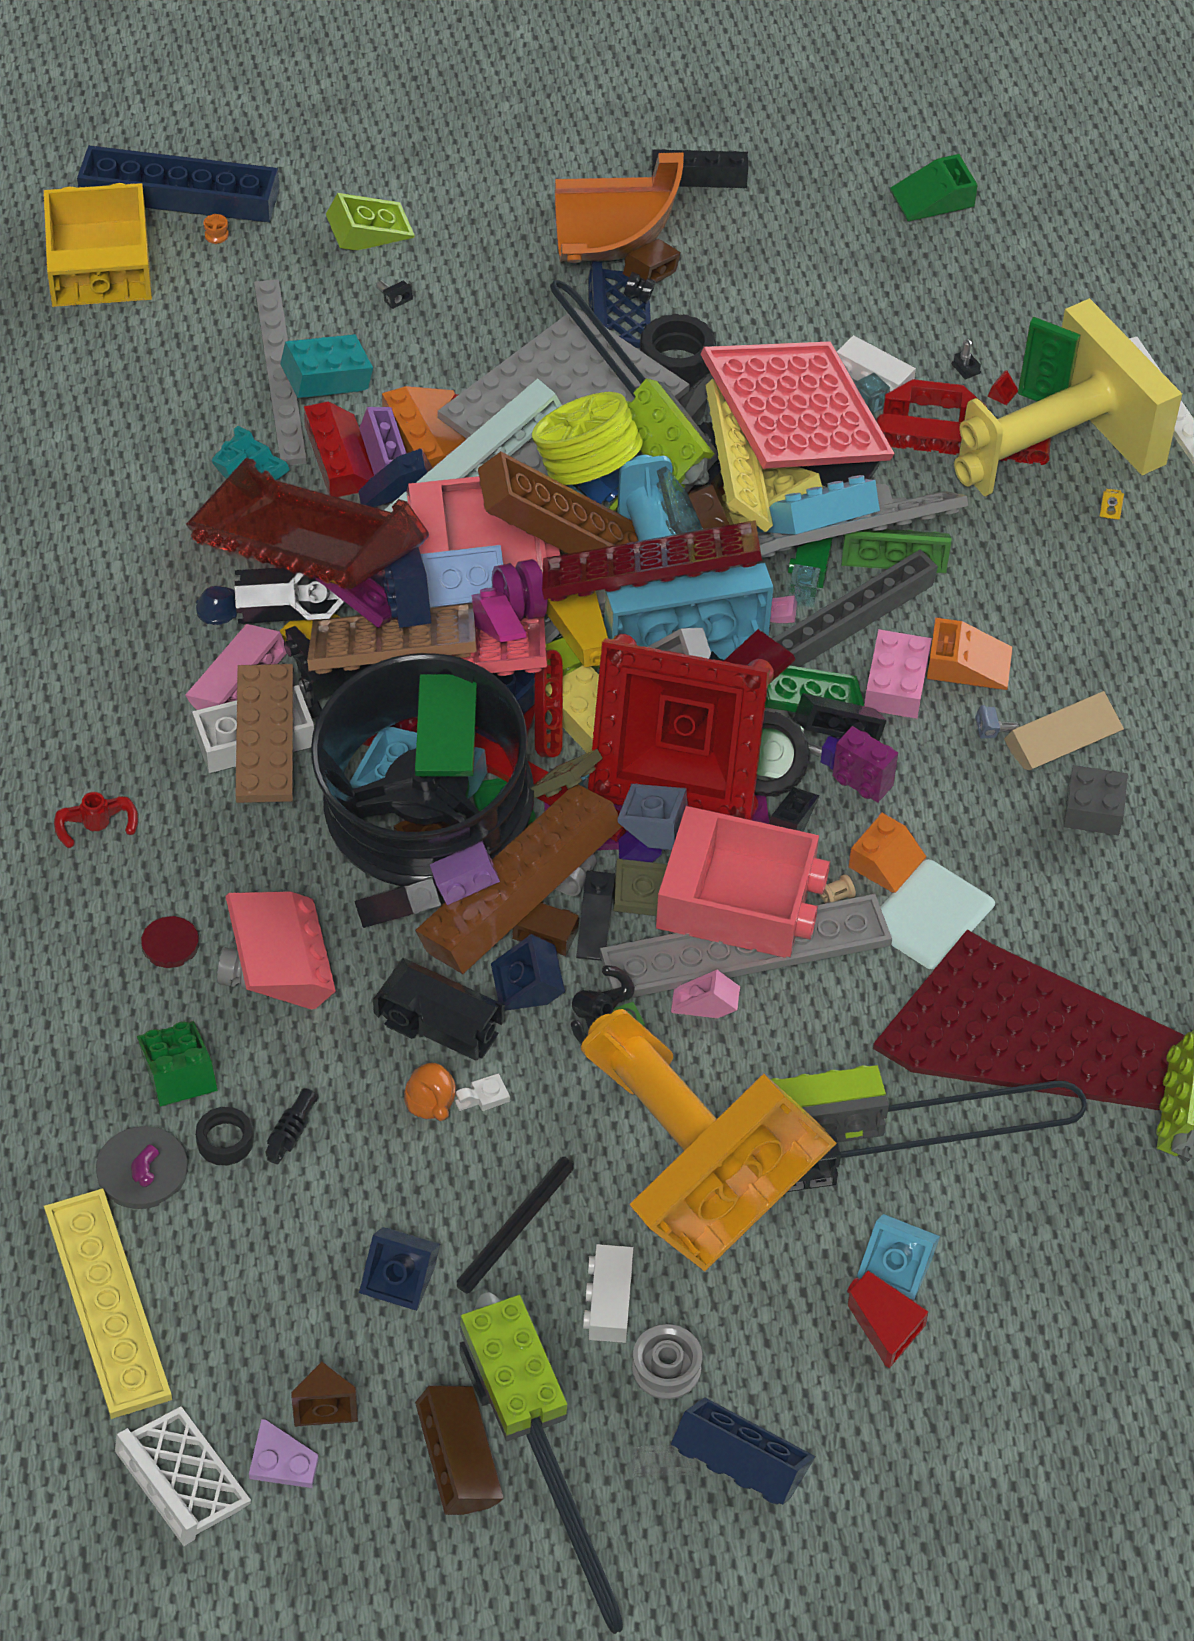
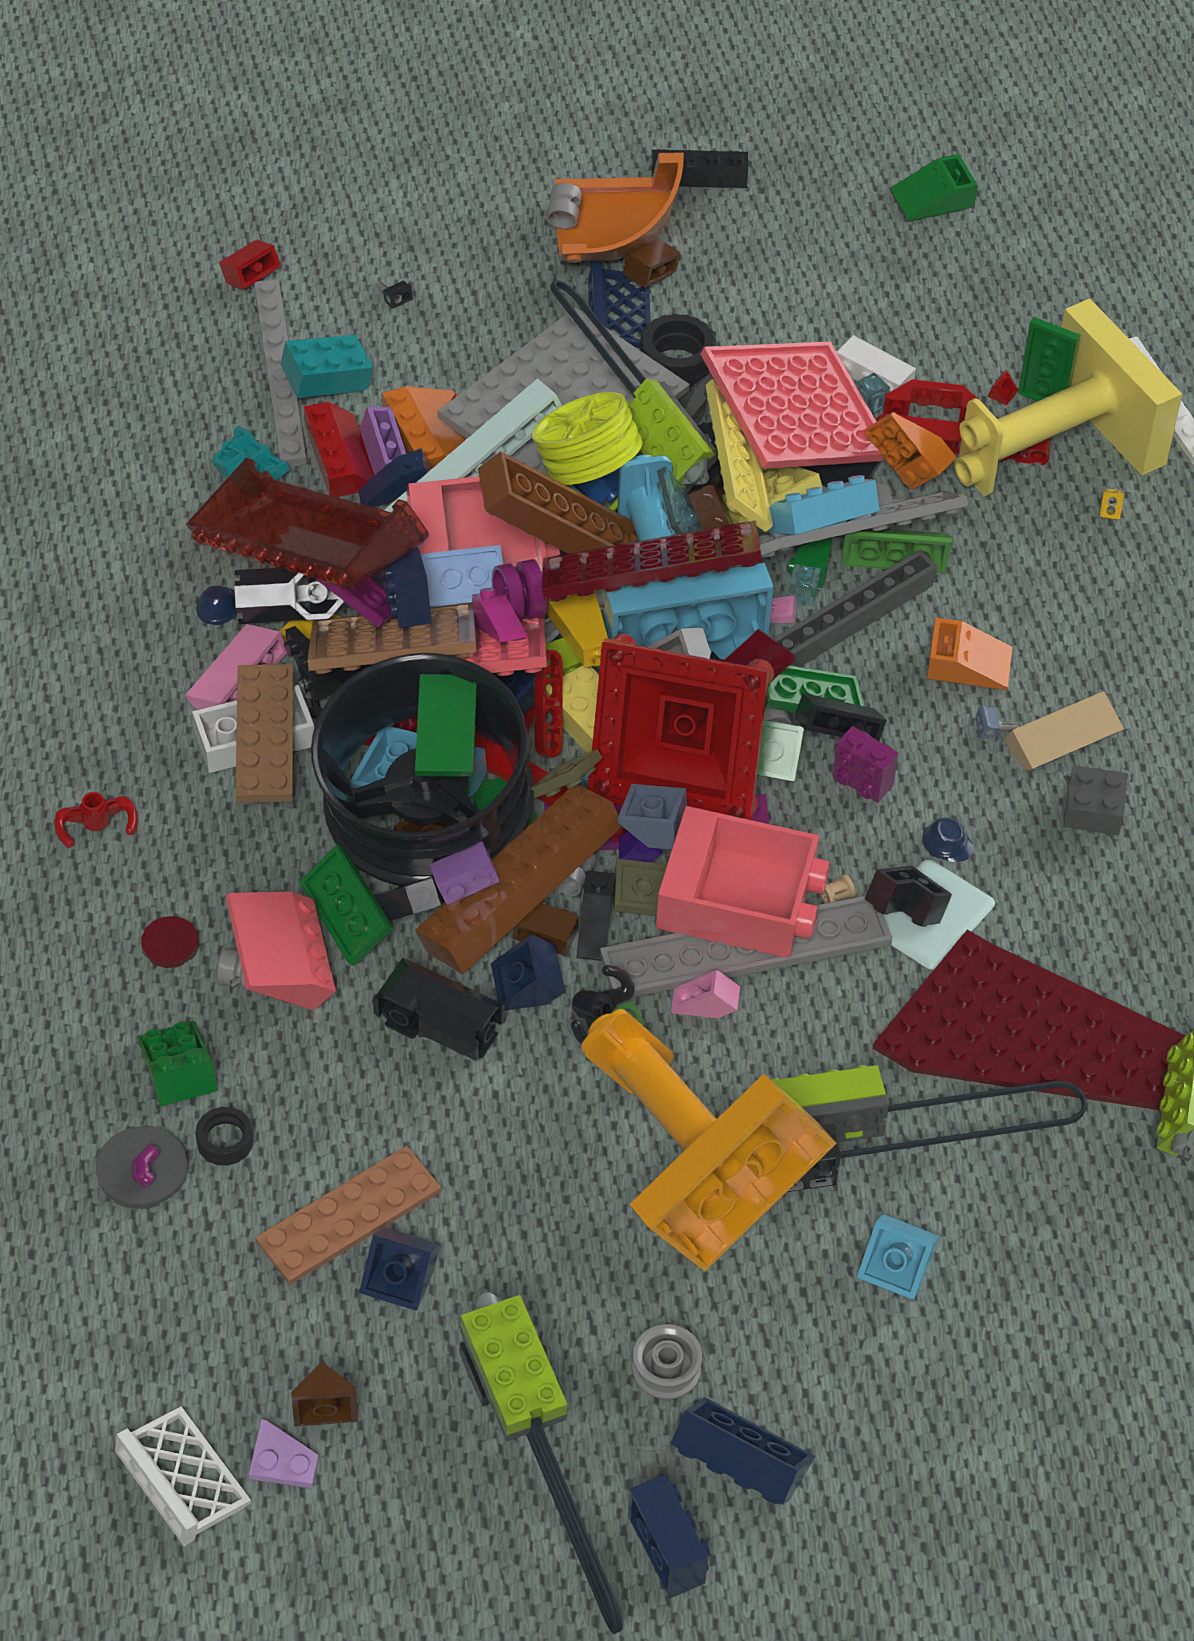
yellow brick [44,183,152,307] -> none
light yellow plate [44,1188,172,1419] -> none
dark blue brick [77,145,280,222] -> none
orange wheel [203,214,229,244] -> none
black hinge [265,1088,318,1165] -> none
lime slope [326,193,415,251] -> none
orange piece [404,1063,456,1121] -> none
reddish brown brick [415,1386,504,1515] -> none
white plate [455,1073,510,1111] -> none
black axle [457,1156,574,1294] -> none
white brick [583,1244,633,1343] -> none
black wheel [624,272,656,304] -> none
black tyre [755,711,810,797] -> none
black slope [769,787,820,832] -> none
dark purple piece [807,736,841,770] -> none
red slope [847,1271,928,1368] -> none
orange slope [848,813,926,893] -> none
bright pink brick [864,629,932,719] -> none
black piece [951,339,982,380] -> none
none -> red brick [219,239,281,290]
none -> nougat plate [255,1146,441,1286]
none -> green tile [299,844,394,966]
none -> light grey wheel [546,183,582,230]
none -> dark blue brick [628,1474,710,1598]
none -> orange slope [863,412,957,490]
none -> black brick [865,866,952,927]
none -> dark blue hat [922,818,974,862]

